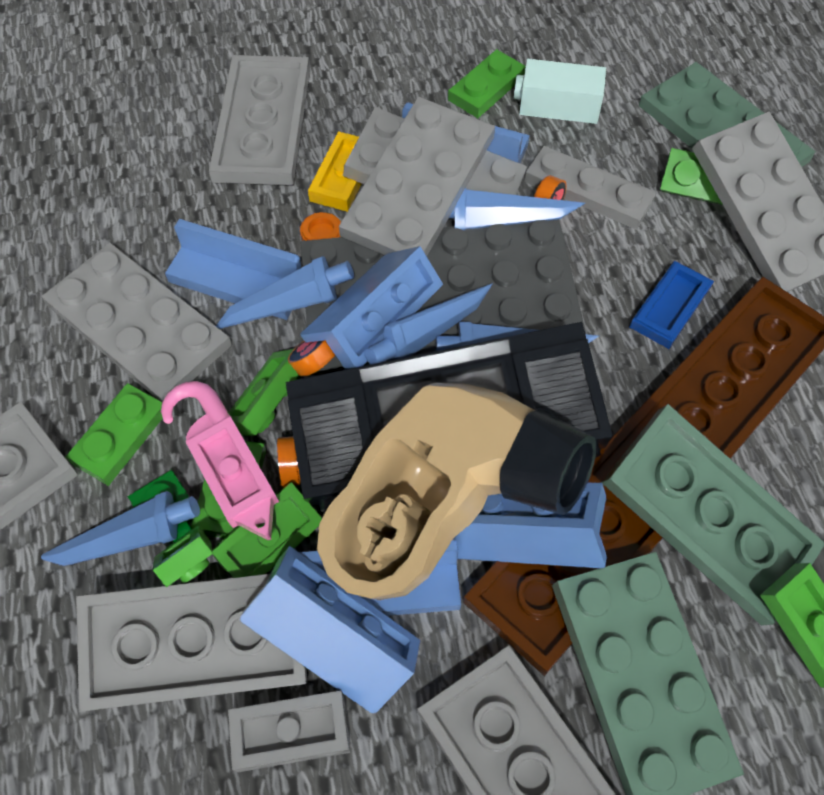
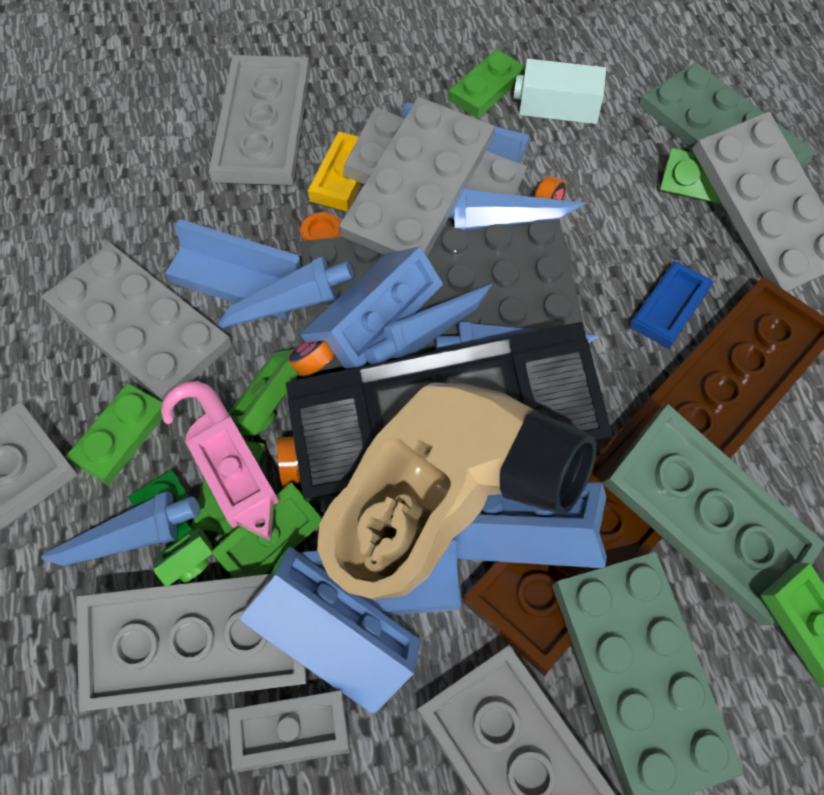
light grey plate [524,146,657,230] -> none

